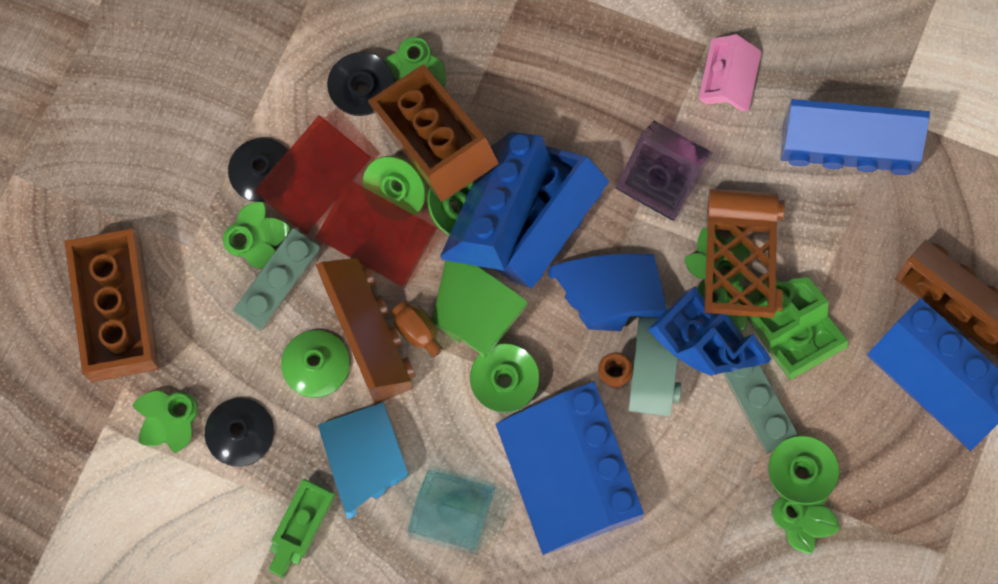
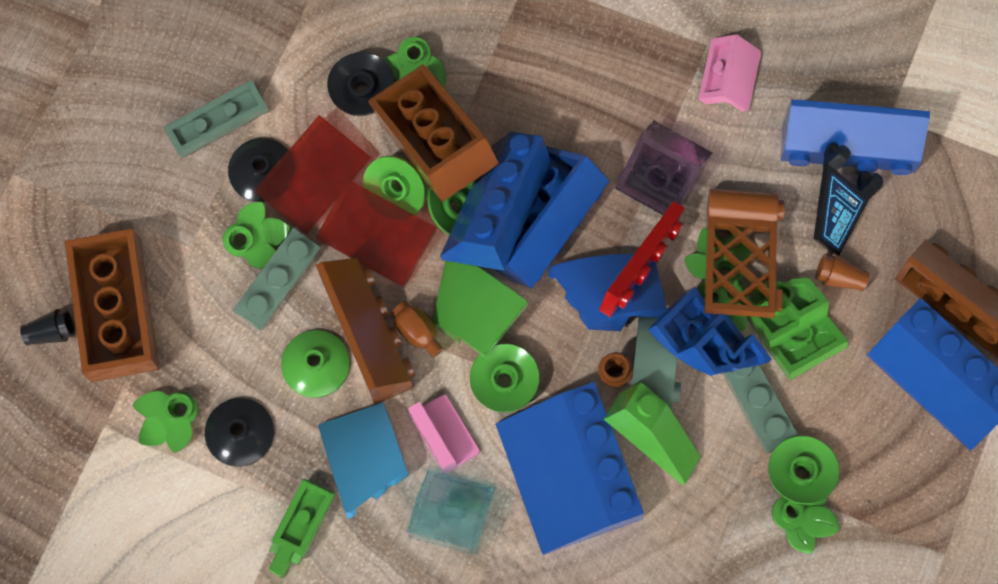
none -> black cone [20,309,75,346]
none -> sand green plate [163,80,269,158]
none -> bright pink panel [408,395,479,474]
none -> red plate [599,201,685,318]
none -> bright green slope [604,382,701,485]
none -> flag [813,143,883,256]
none -> dark orange cone [815,253,870,292]

